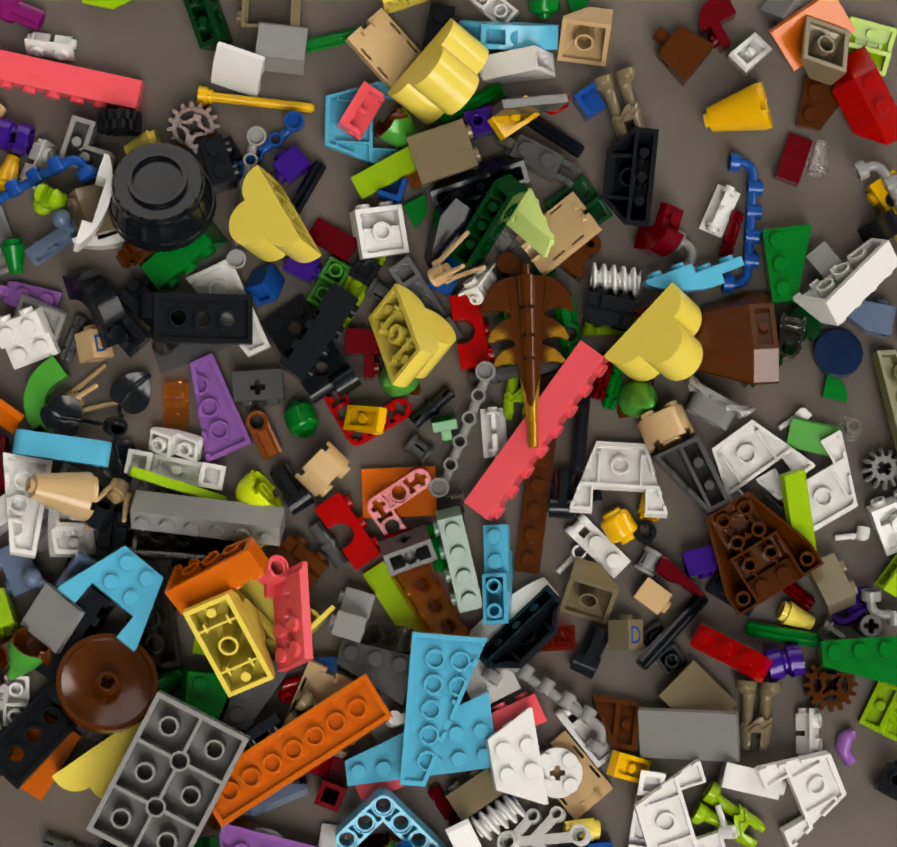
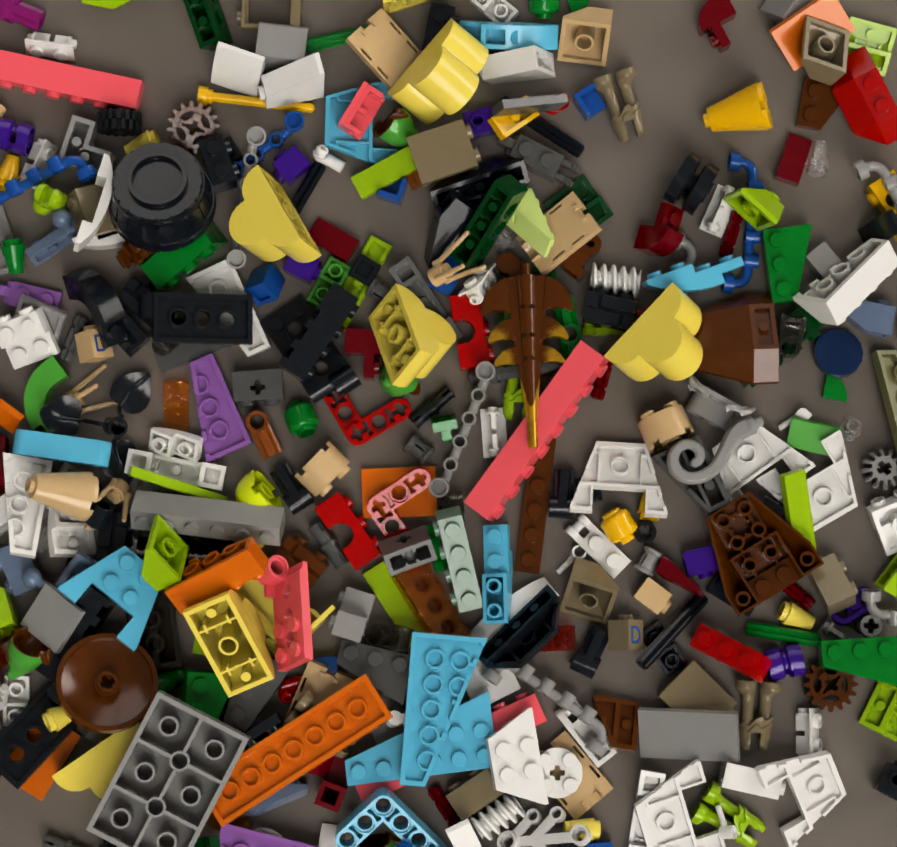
yellow slope [343,405,387,435] -> none
white plate [349,201,410,260] -> none
green tile [403,194,427,228] -> none
green axle [437,83,504,126] -> none
black axle [570,393,591,473] -> none
black wedge [602,127,659,228] -> none
green axle [602,364,624,410] -> none
yellow slope [606,750,652,783] -> none
bright green hat [617,378,659,419] -> none
reddish brown torso [652,26,714,86] -> none
white slope [728,32,772,77] -> none
white hand [835,526,870,541] -> none
medium lavender arm [835,728,857,767] -> none
none -> light yellow cone [42,706,72,732]
none -> lime slope [141,514,189,592]
none -> white slope [257,52,325,109]
none -> white arm [313,144,346,173]
none -> black wheel [663,152,720,215]
none -> light grey plant [667,415,764,485]
none -> lime slope [722,188,784,231]

